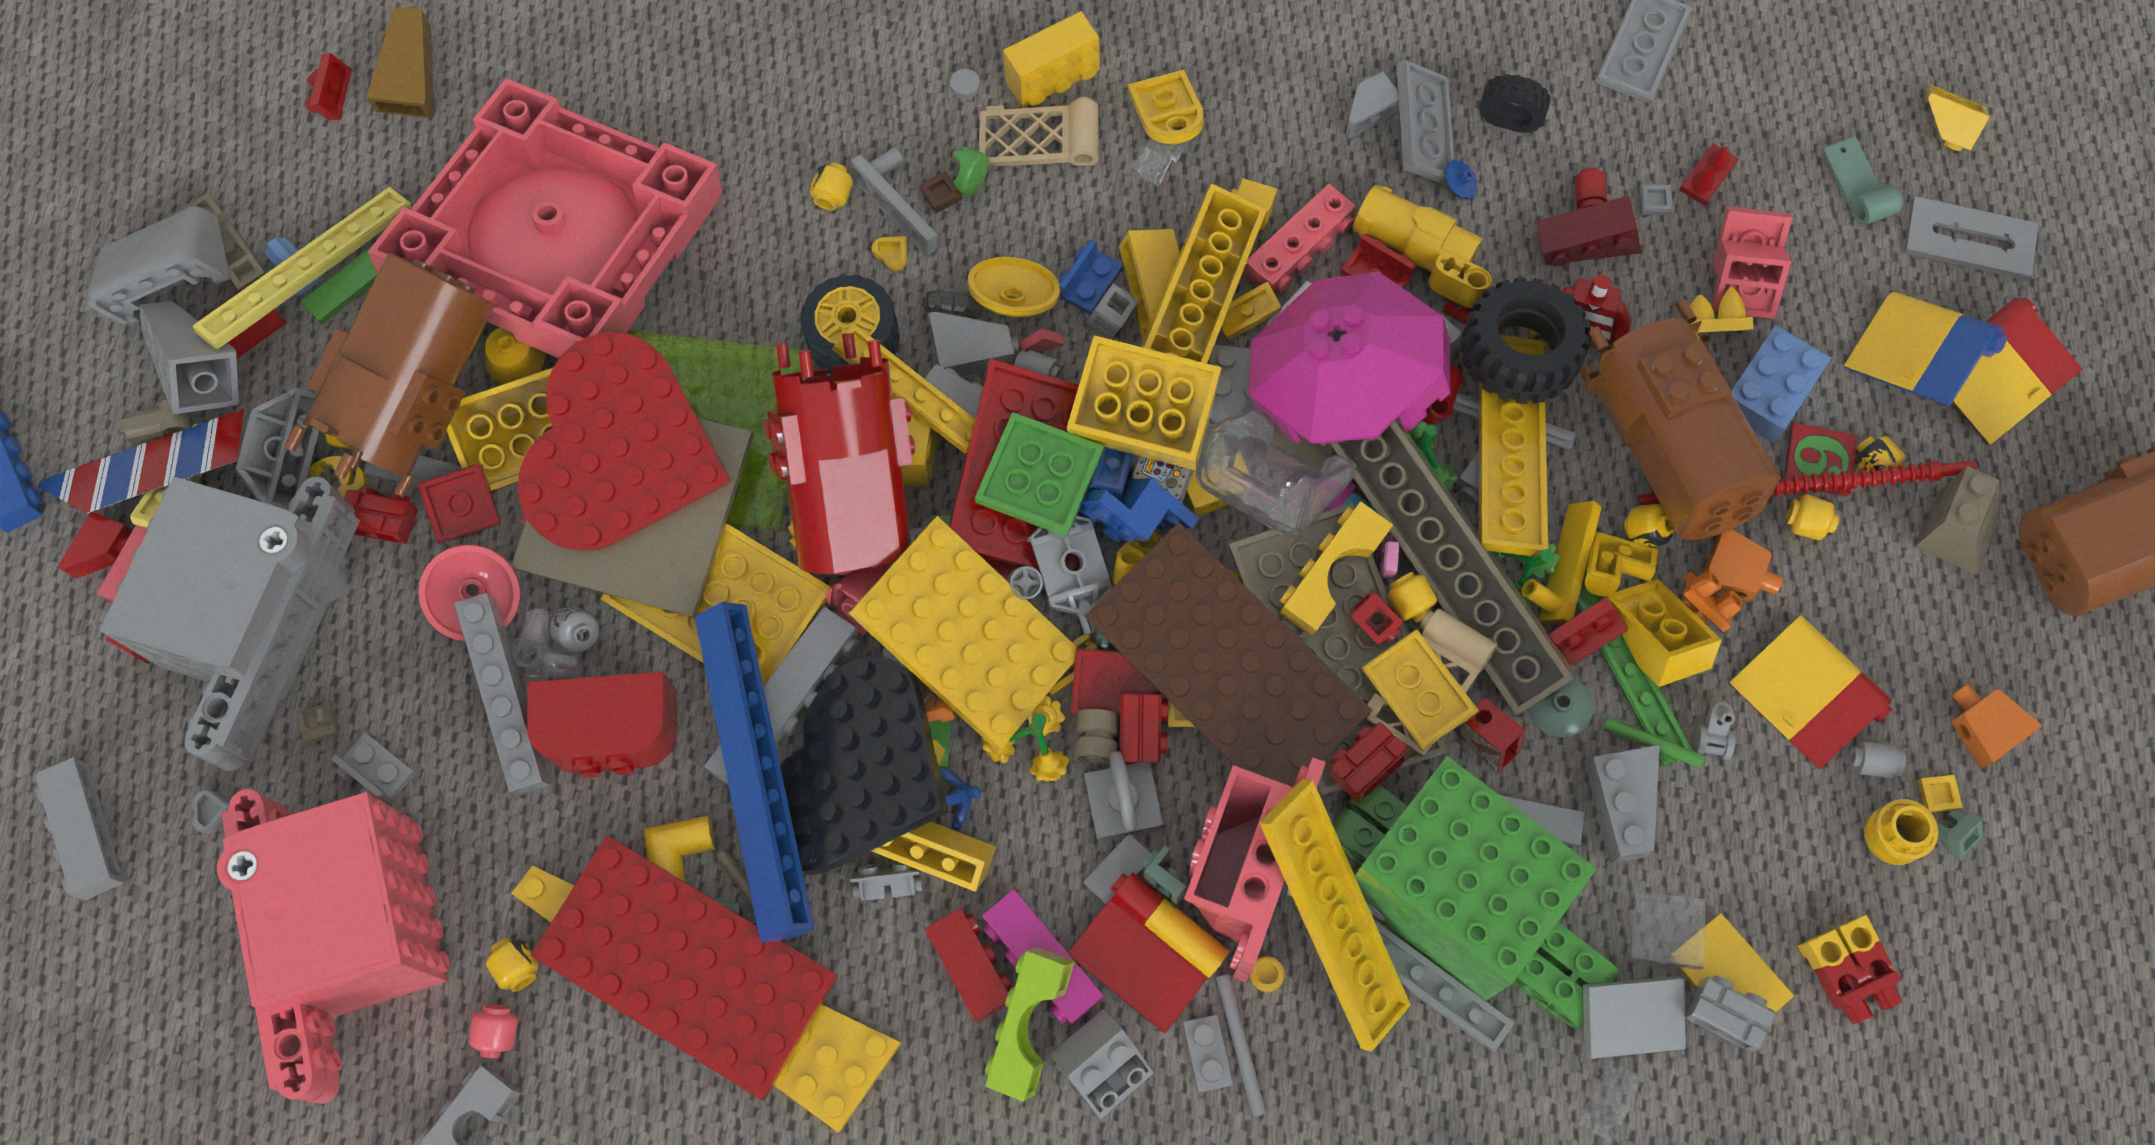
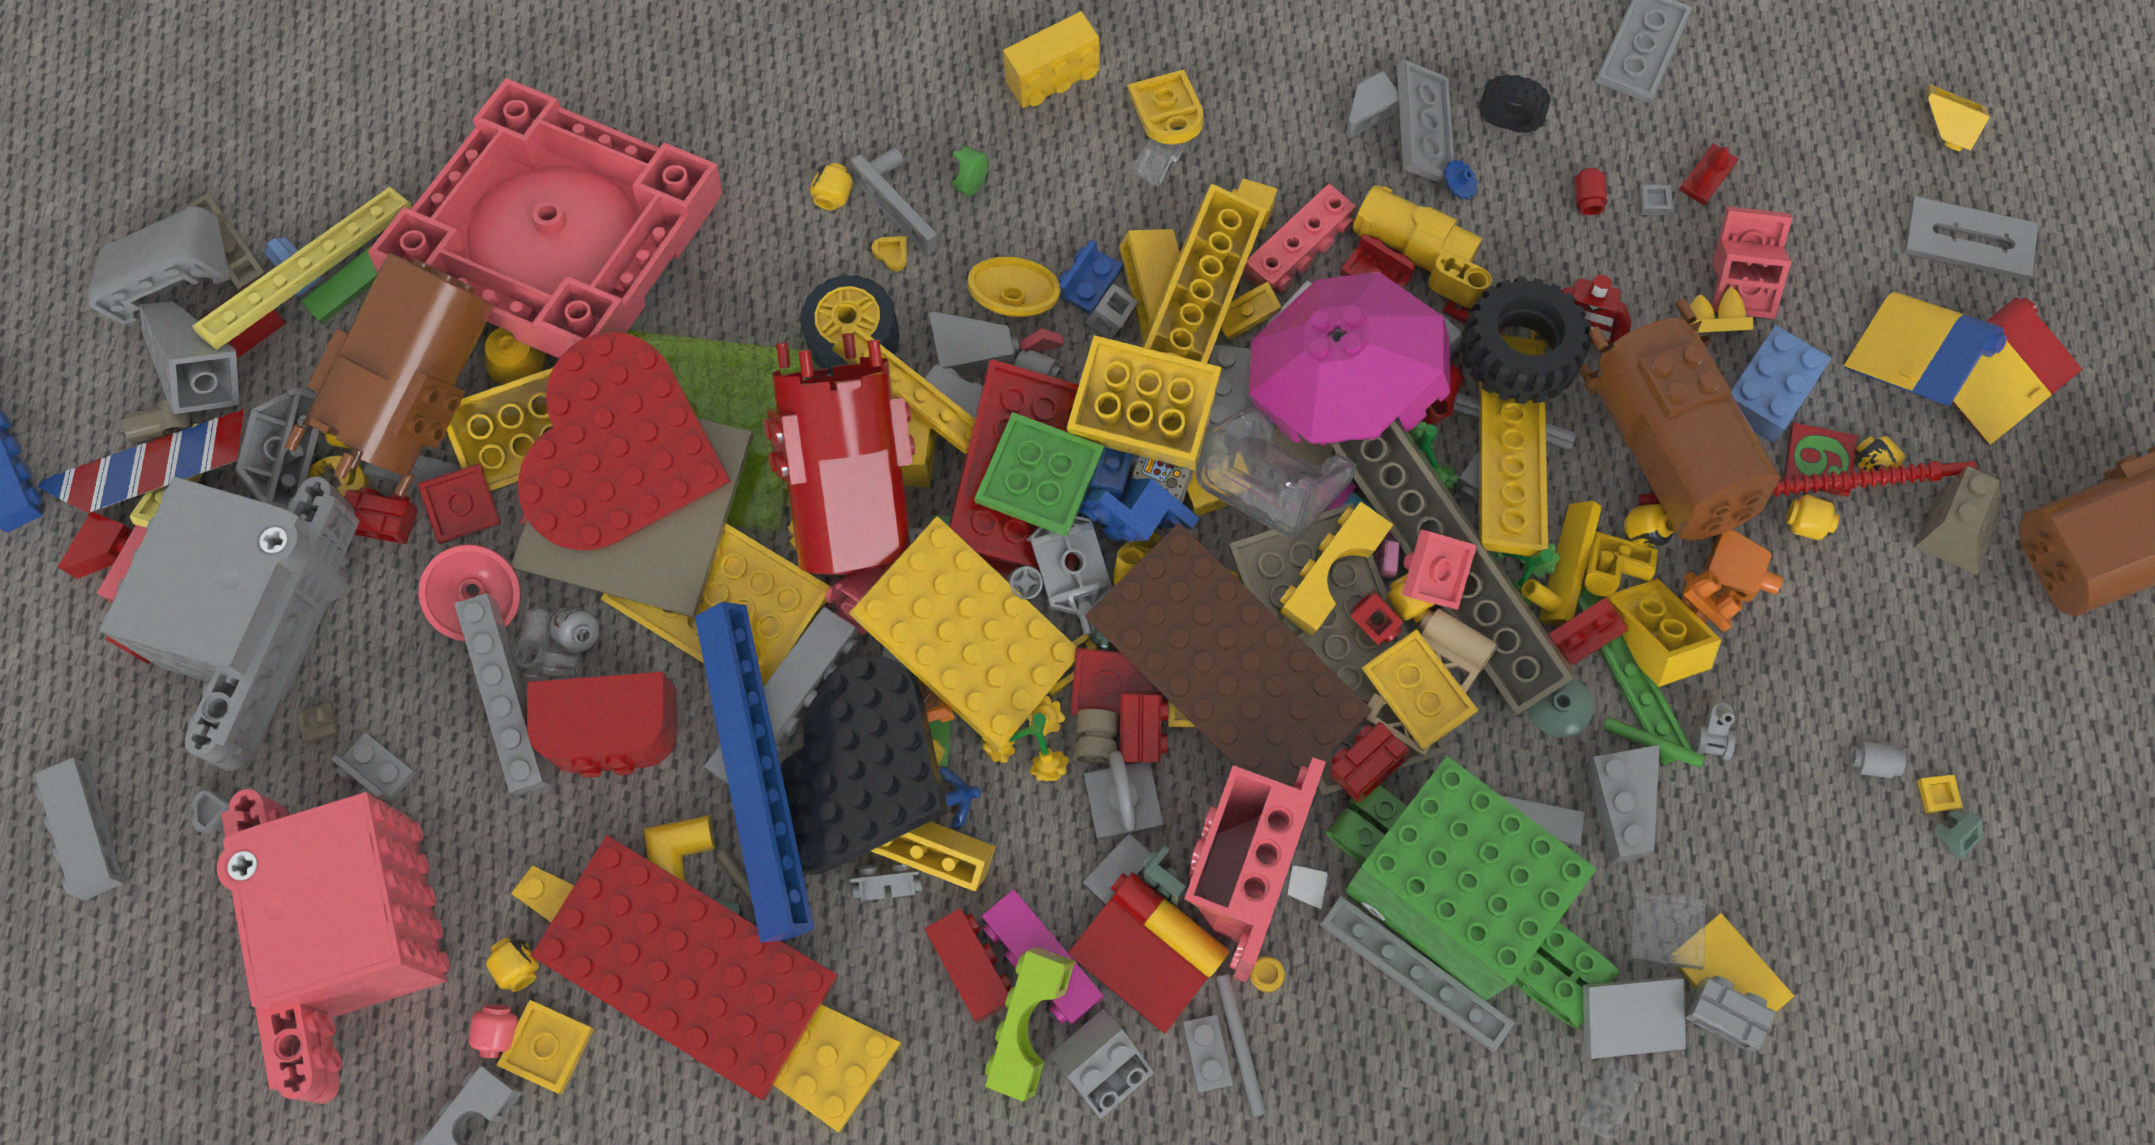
red tile [305,53,352,120] -> none
pearl gold slope [366,7,434,119] -> none
reddish brown plate [920,171,962,214] -> none
clear smoke beam [924,290,983,319] -> none
light grey tile [950,69,980,99] -> none
tan piece [979,97,1099,166] -> none
yellow plate [1259,779,1411,1052] -> none
red torso [1458,698,1525,774] -> none
dark red wedge [1535,196,1641,266] -> none
yellow door [1729,615,1893,769] -> none
red hips [1797,915,1902,1024] -> none
sand green door [1821,136,1904,226] -> none
yellow piece [1864,799,1938,865] -> none
orange torso [1951,683,2042,769] -> none
none -> yellow plate [496,1000,594,1095]
none -> coral tile [1402,529,1477,610]

